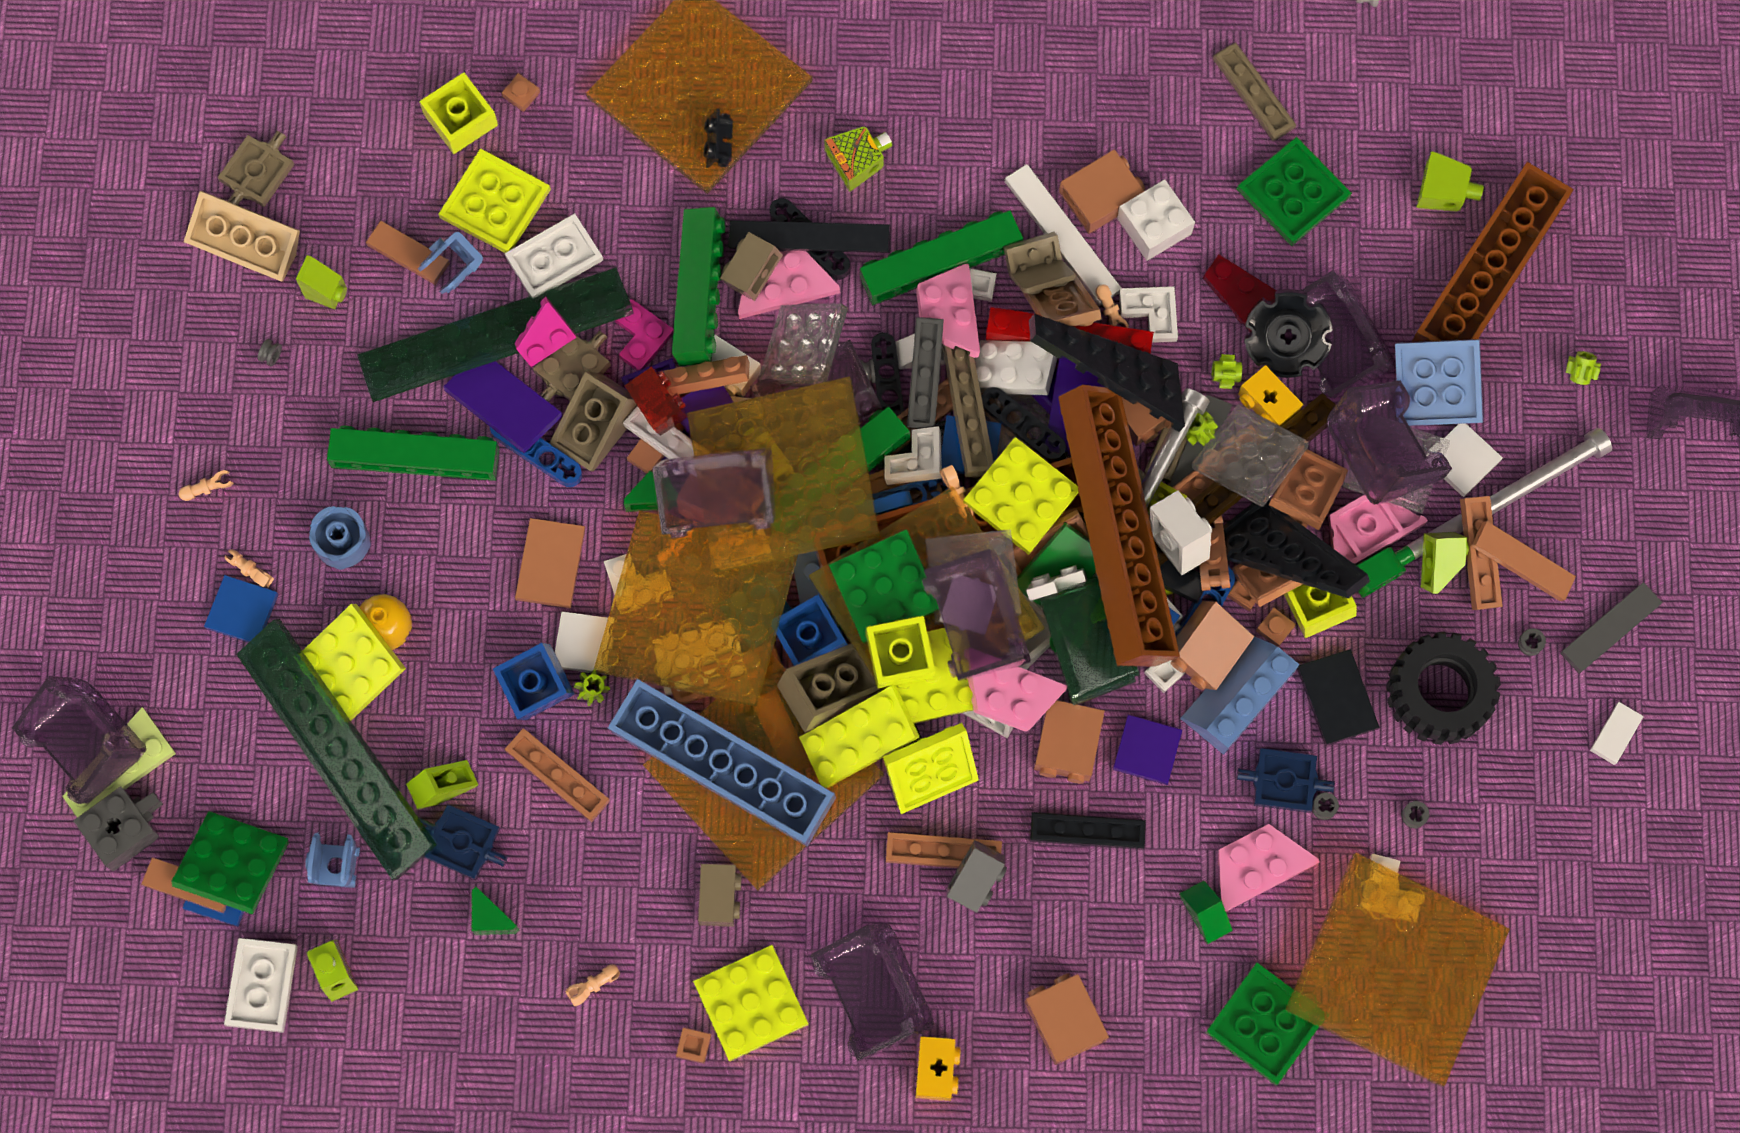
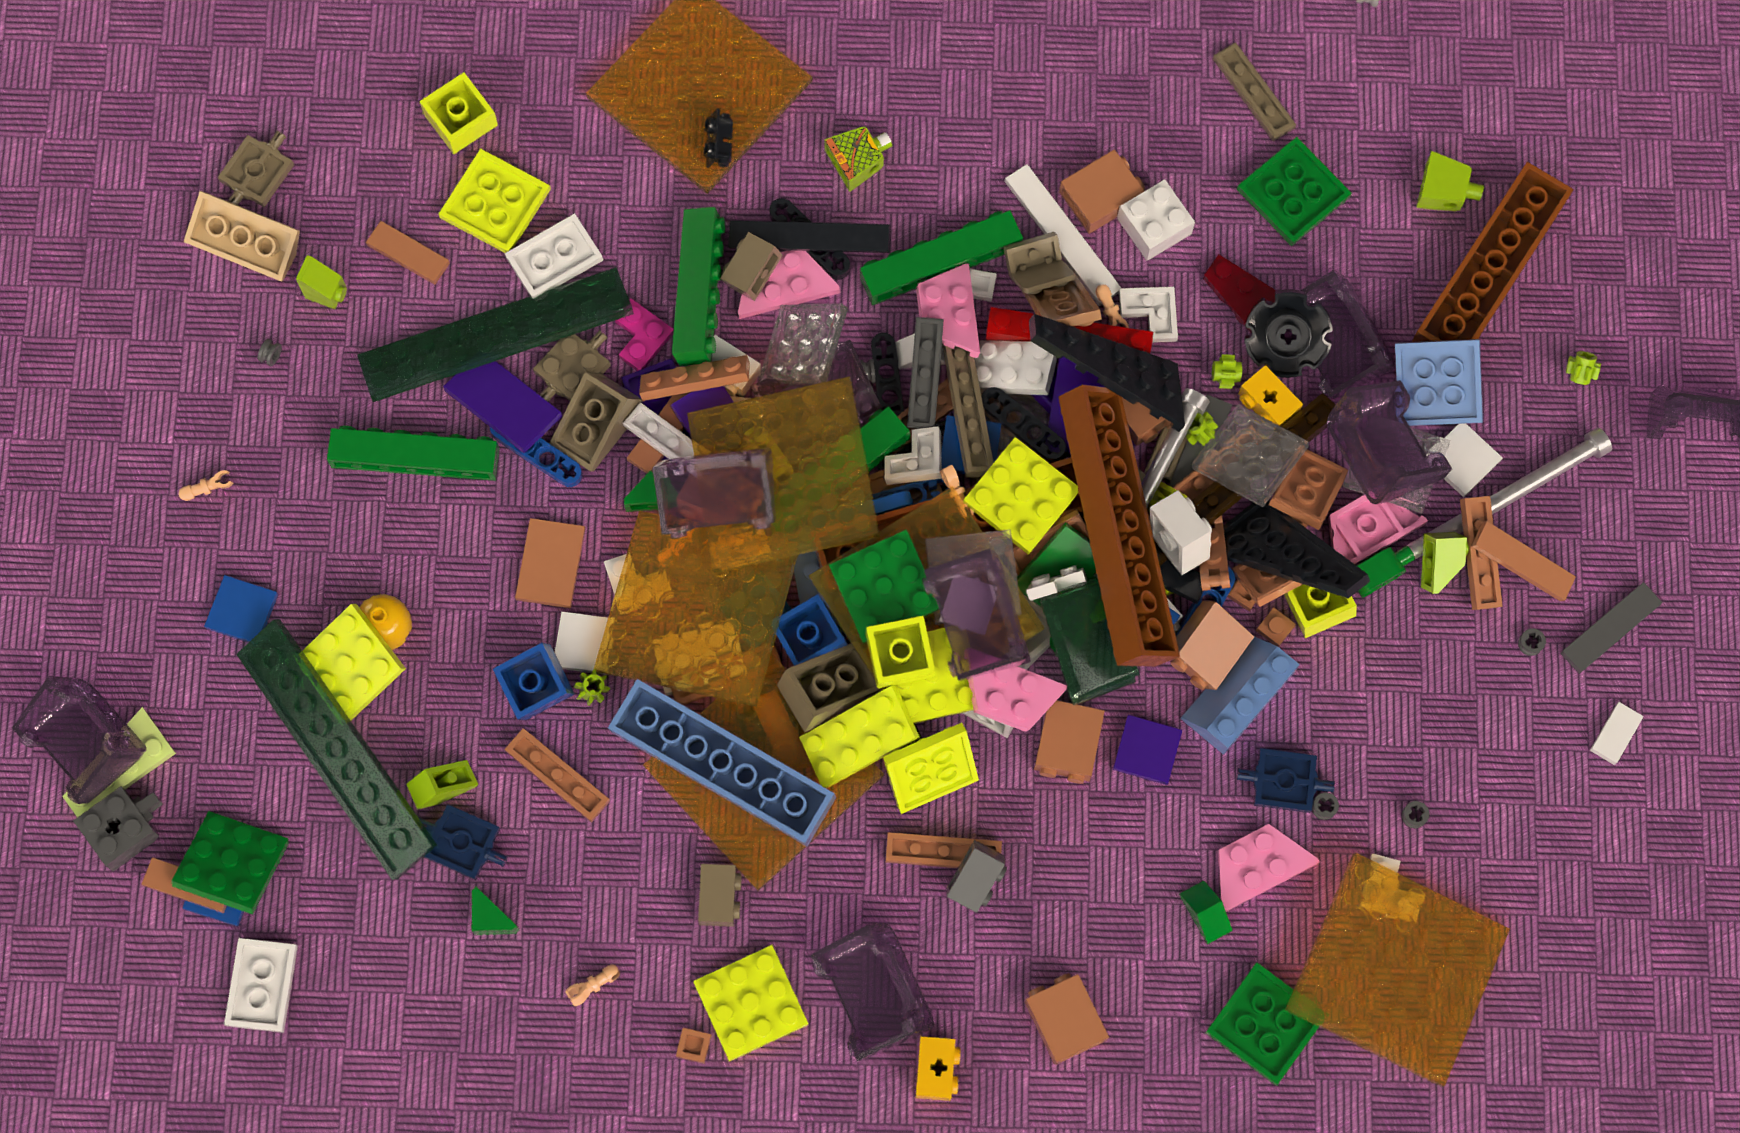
light nougat piece [225,549,274,588] -> none
medium blue piece [305,833,360,888] -> none
lime torso [306,939,359,1002] -> none
medium blue brick [309,506,371,570] -> none
medium blue piece [417,232,483,294] -> none
nougat plate [502,73,540,112] -> none
dark pink wing [514,297,577,367] -> none
clear red brick [624,367,688,436] -> none
black tile [1030,812,1146,850] -> none
white tile [1144,660,1185,693] -> none
black tile [1297,649,1380,746] -> none
black tyre [1386,632,1501,745] -> none

